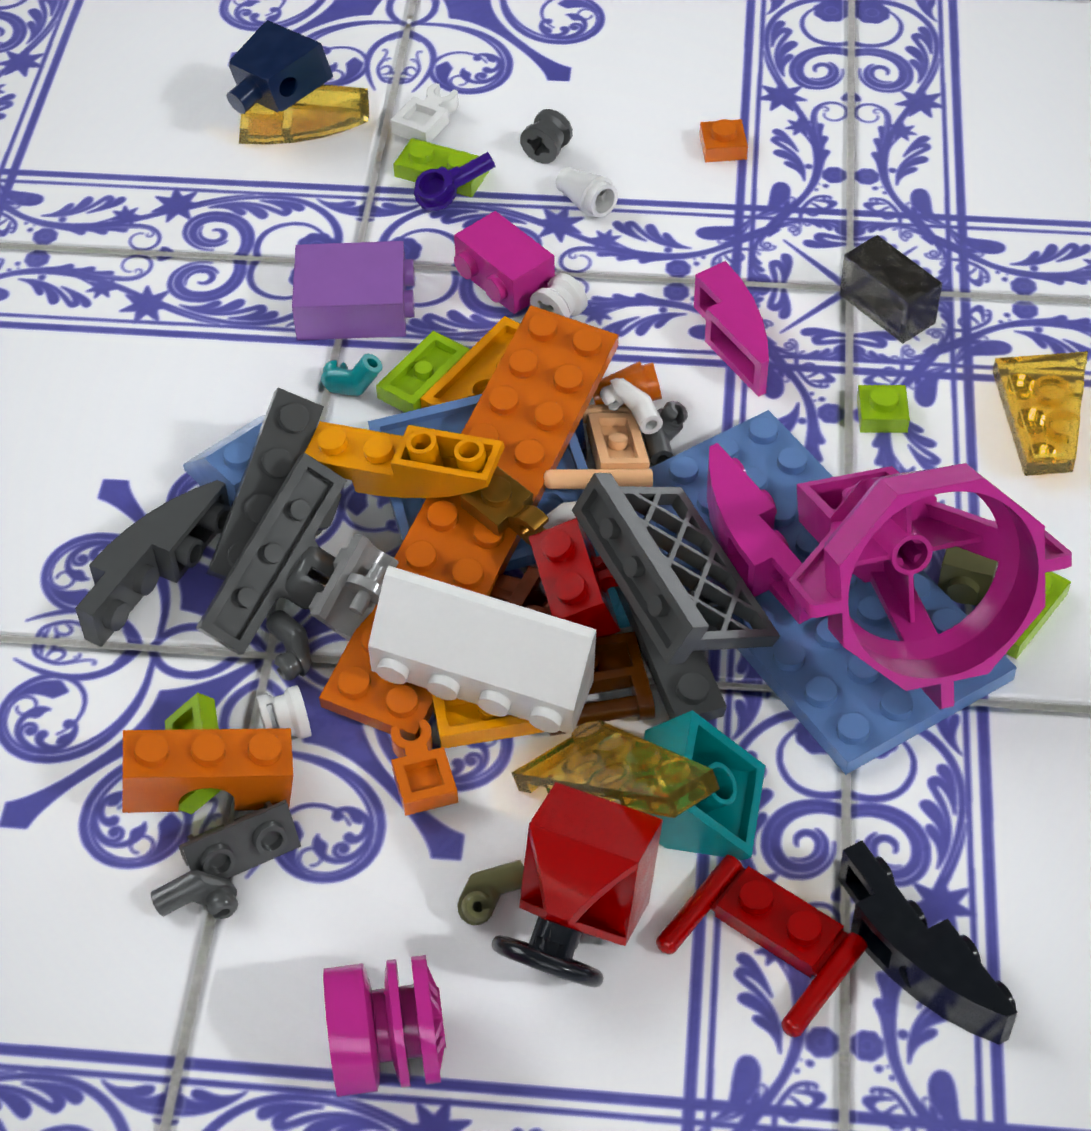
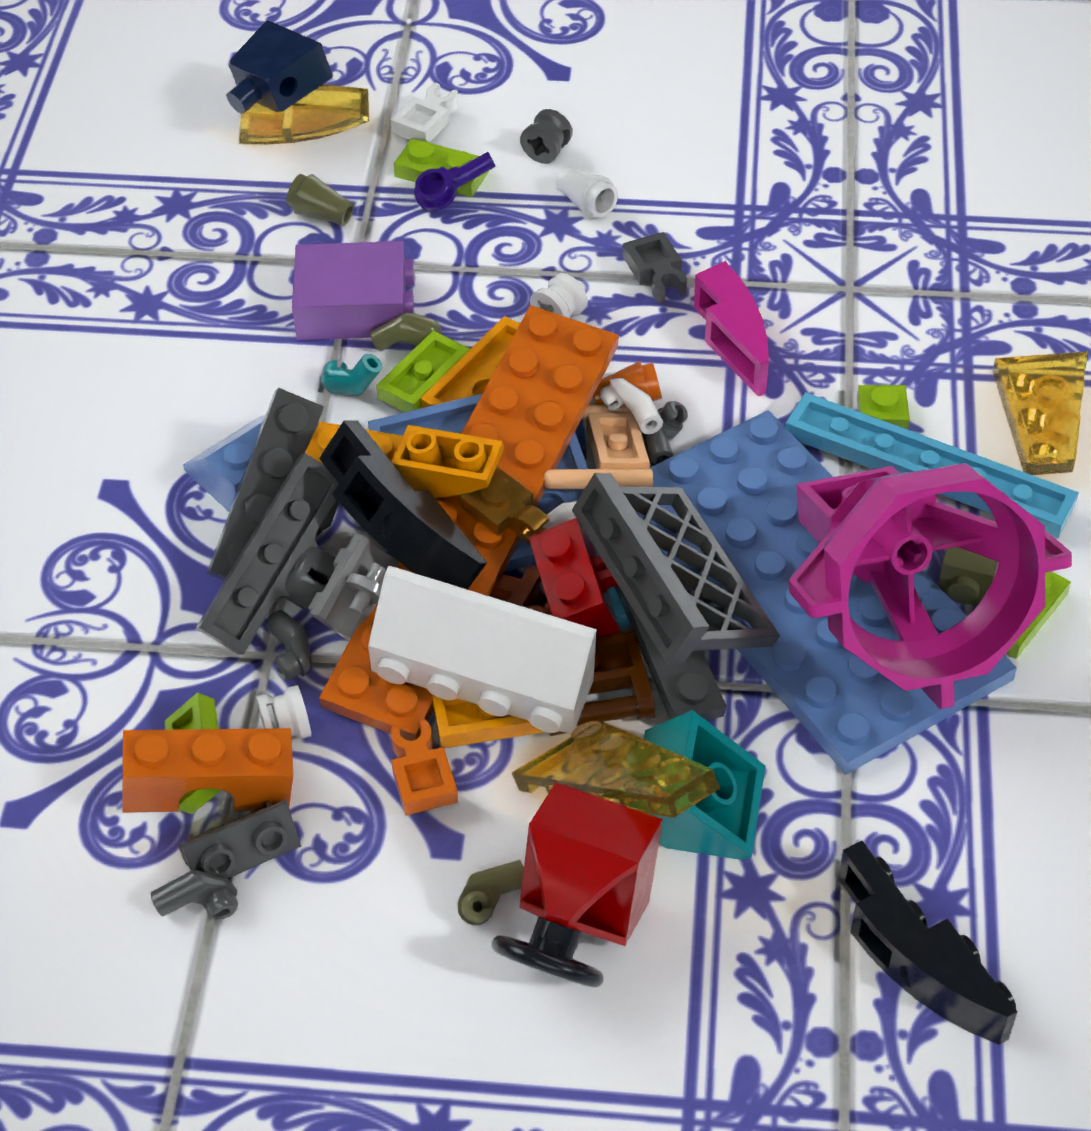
dark grey slope [75,480,231,647] -> none
dark pink wheel [323,955,446,1097] -> none
dark pink brick [454,211,555,314] -> none
red plate [656,855,868,1037] -> none
orange plate [699,119,748,163] -> none
dark pink slope [707,443,811,624] -> none
clear smoke brick [839,235,942,343] -> none
none -> olive cone [286,174,354,226]
none -> black slope [319,420,487,590]
none -> olive arm [370,312,441,351]
none -> dark grey plate [623,232,687,303]
none -> medium azure plate [785,392,1079,539]

